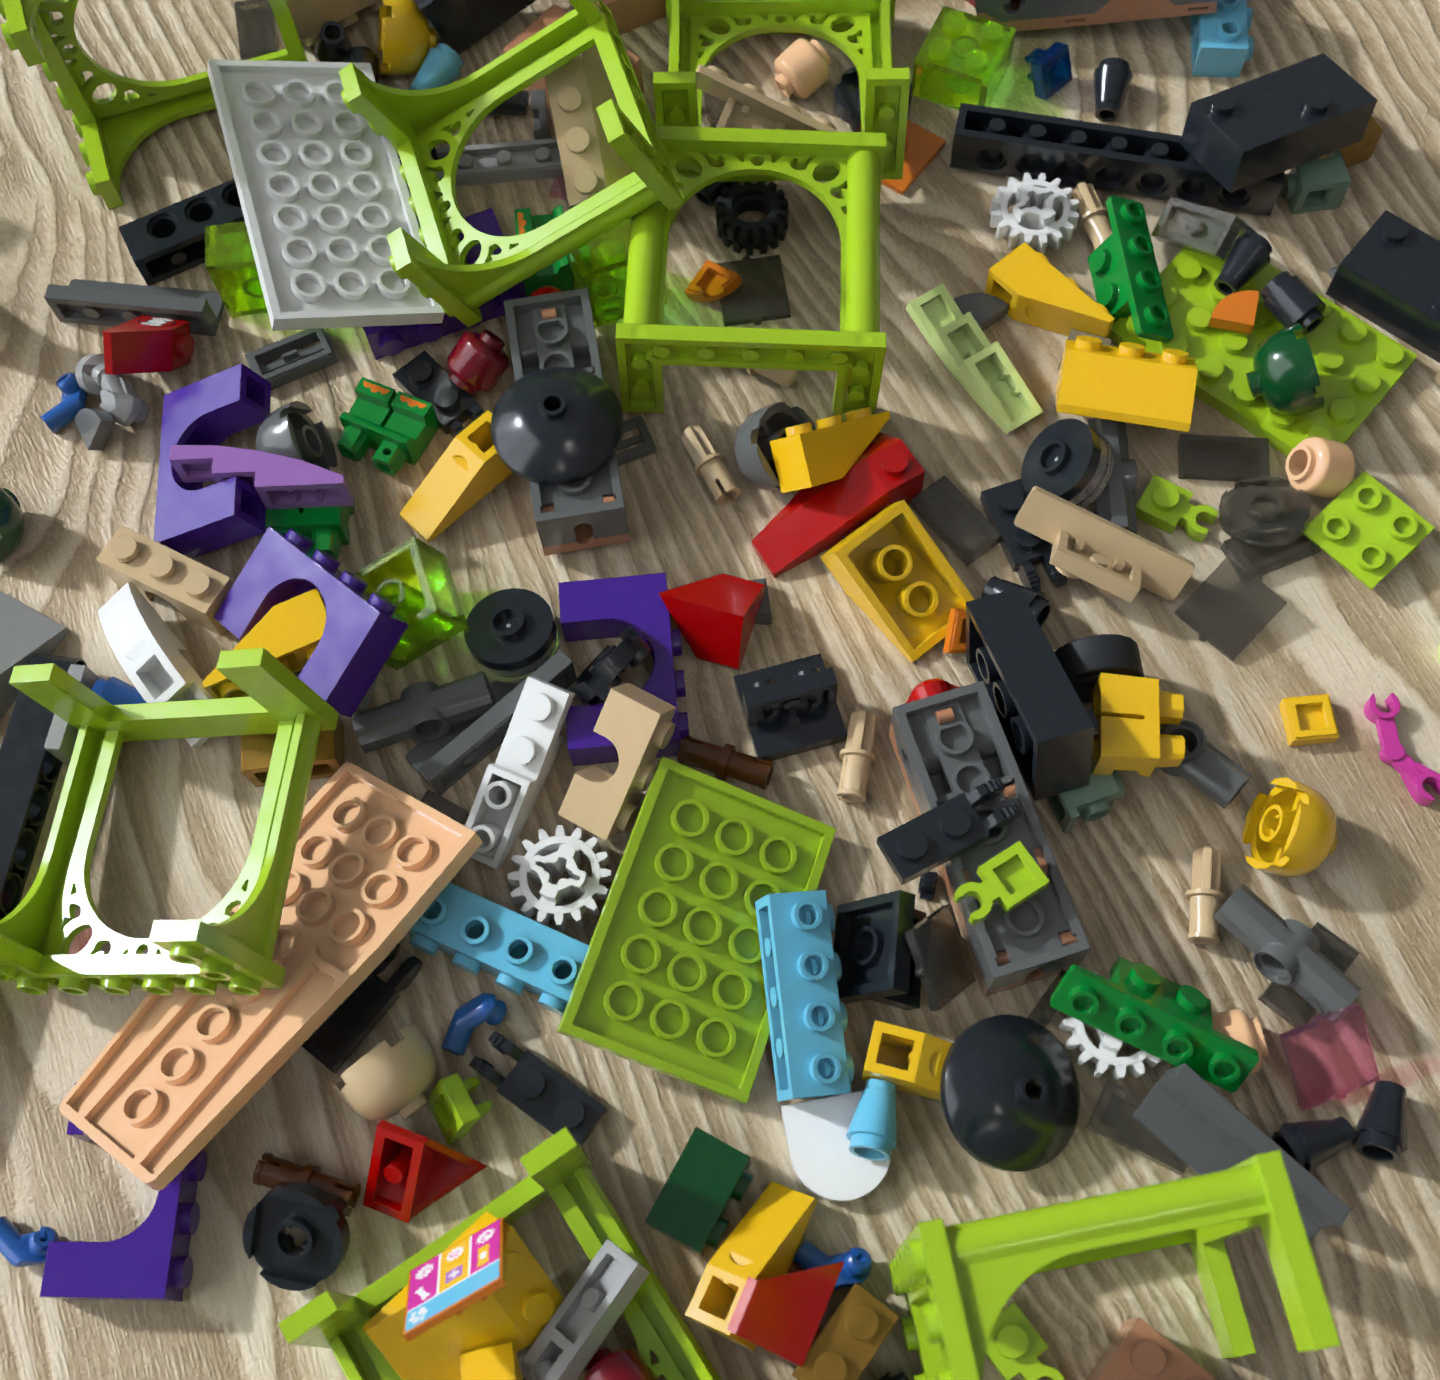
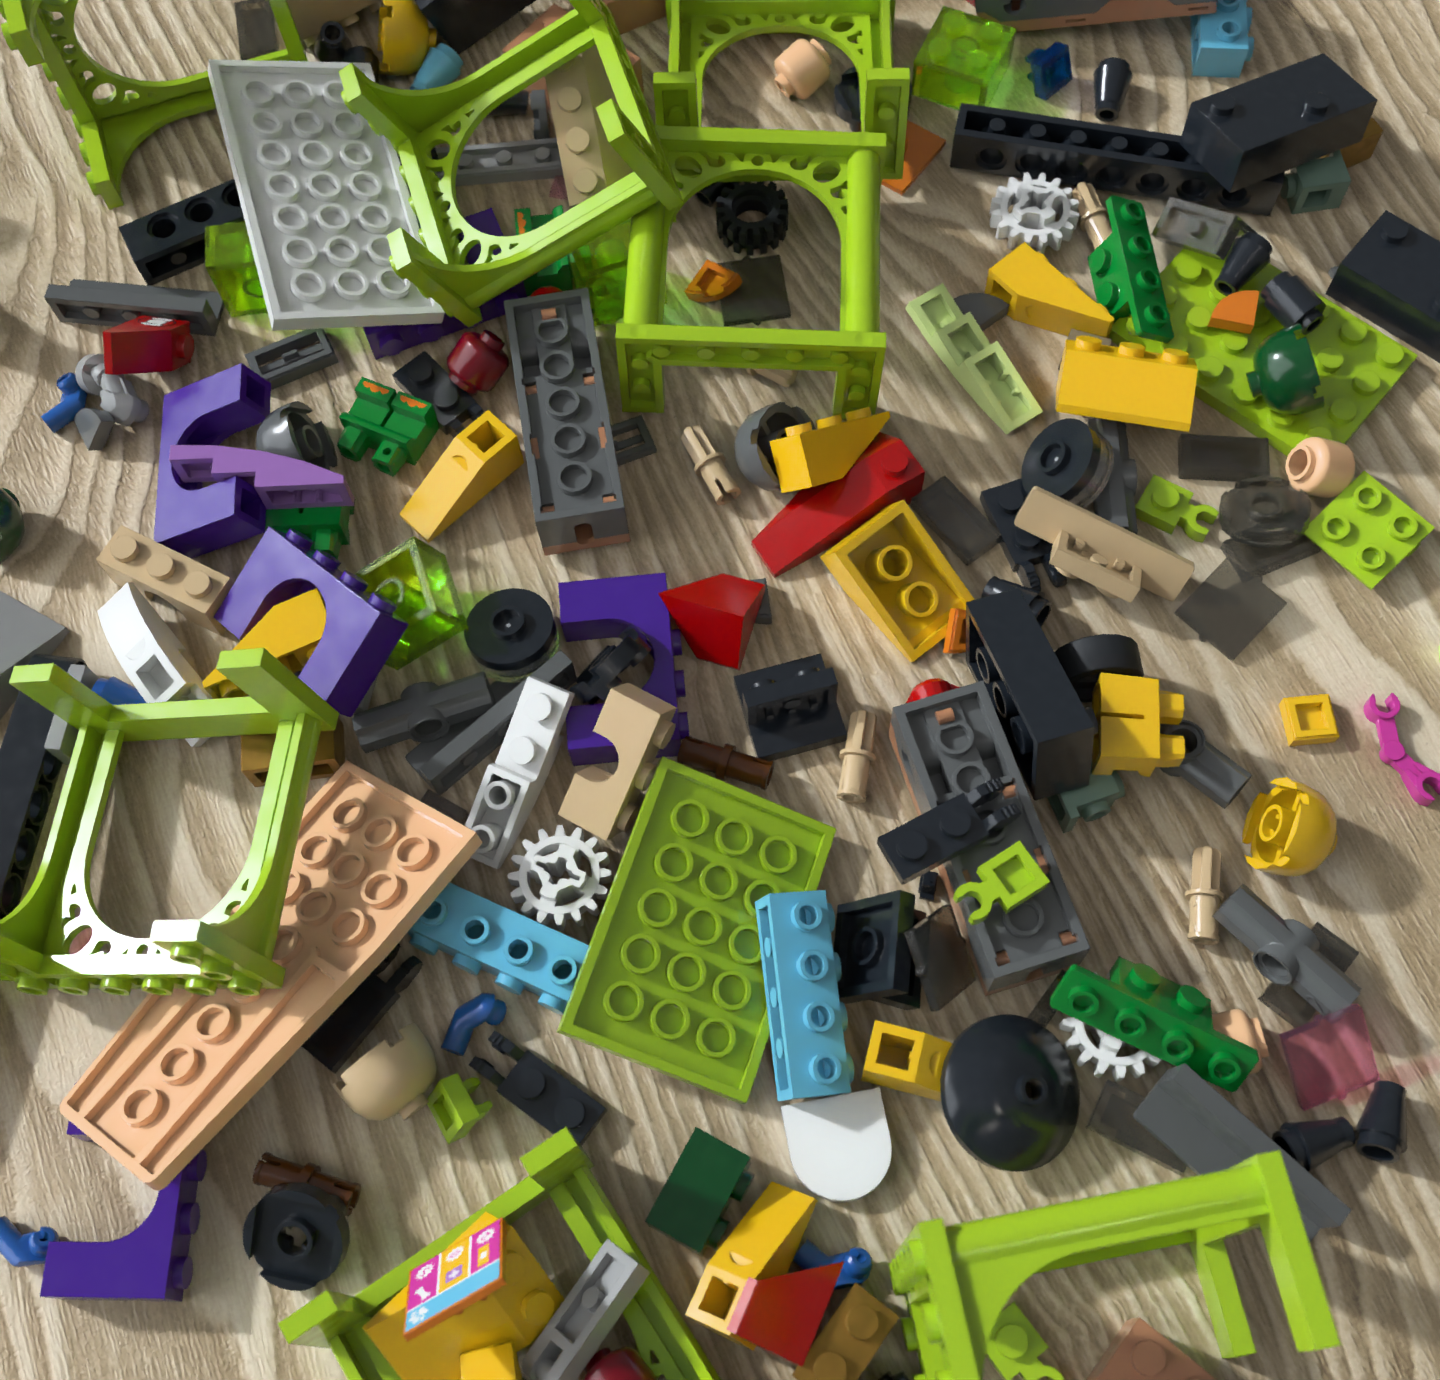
red slope [363,1120,487,1224] -> none
black dish [491,367,624,485] -> none
tan bracket [696,65,837,131] -> none
medium azure cone [846,1078,897,1161] -> none

